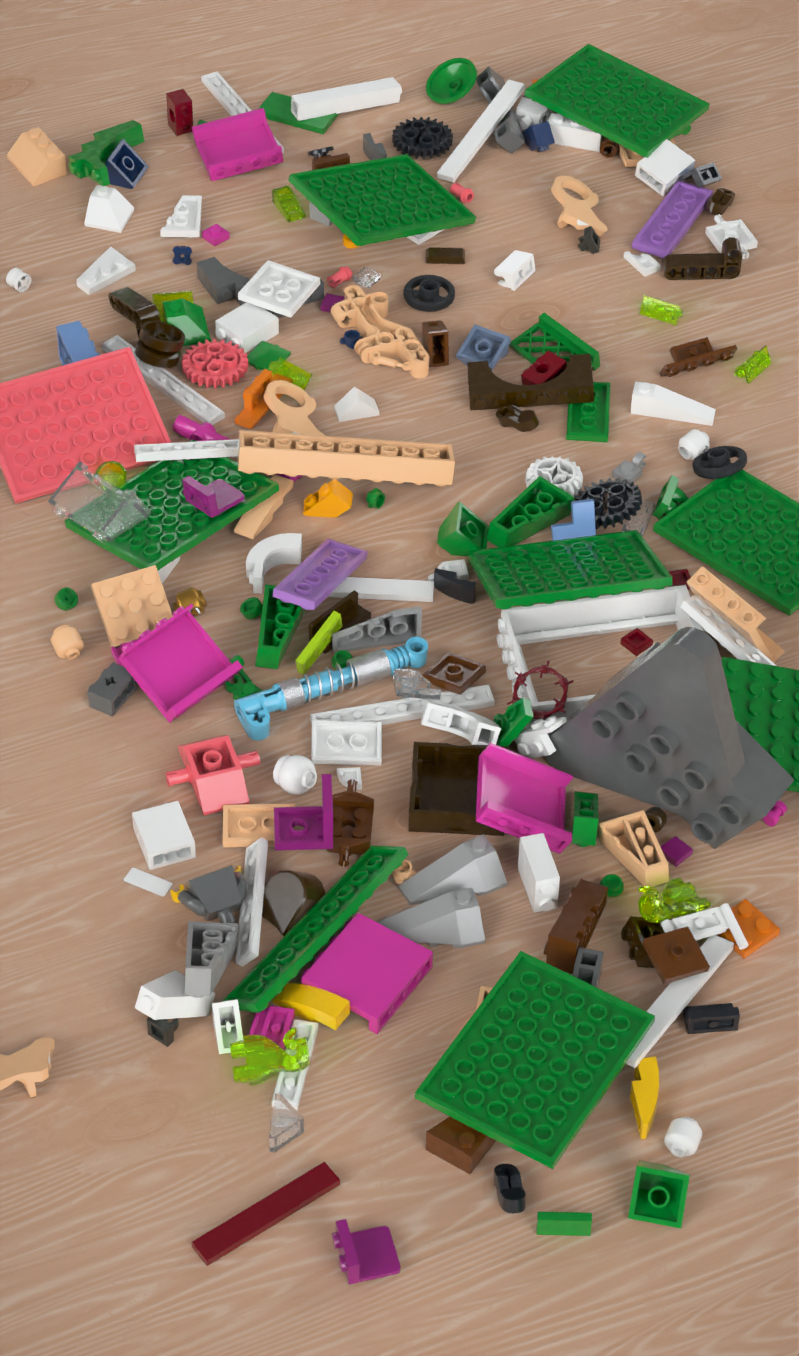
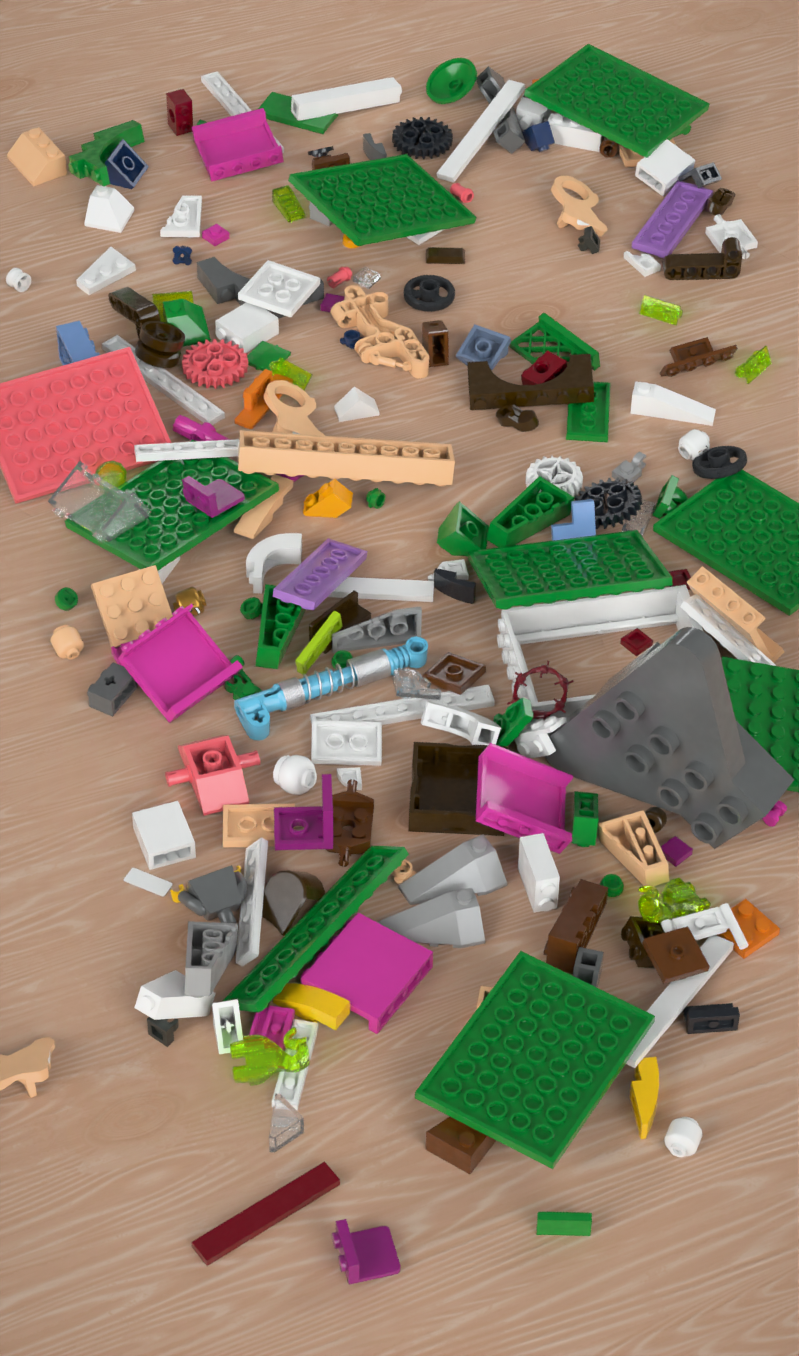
white hinge [494,250,536,291] -> none
black piece [494,1164,526,1214] -> none
green slope [628,1160,690,1228] -> none

